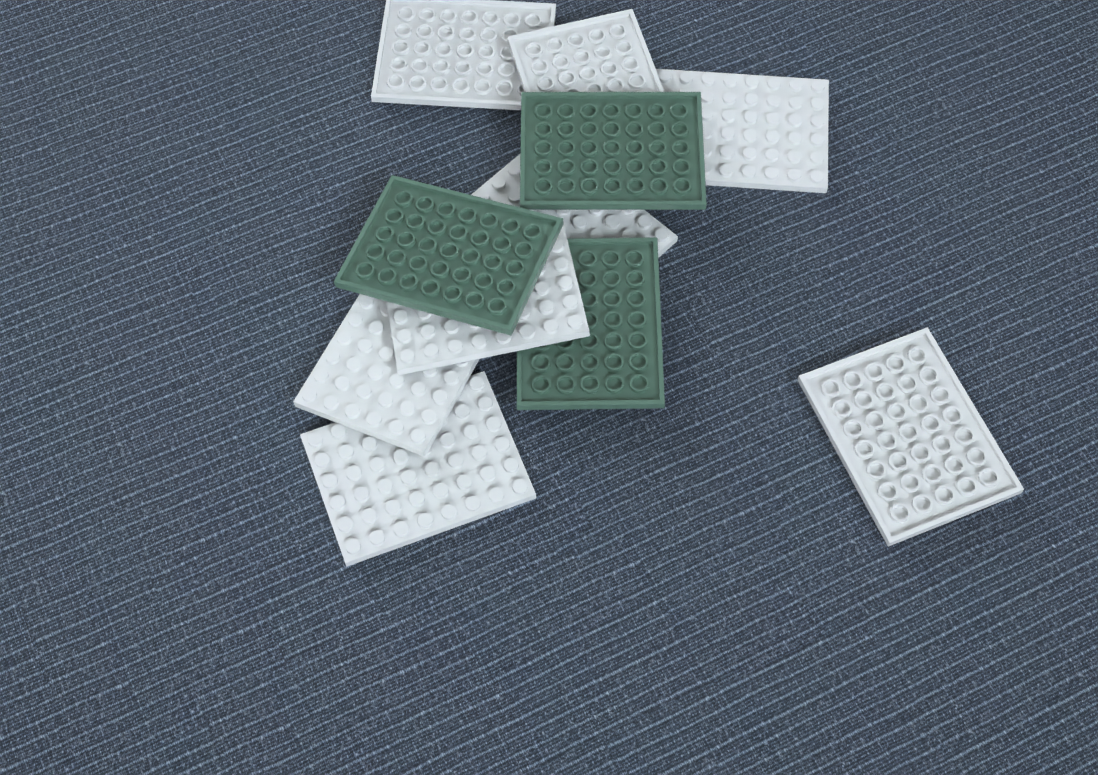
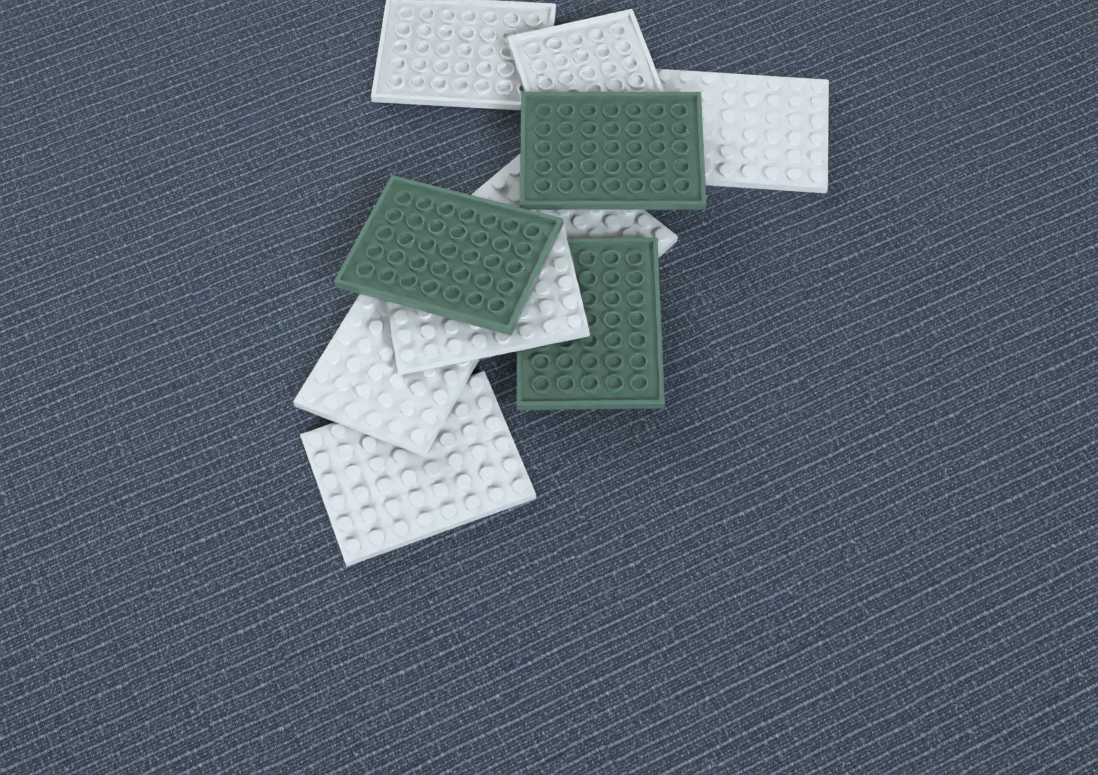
white plate [798,327,1024,547] -> none

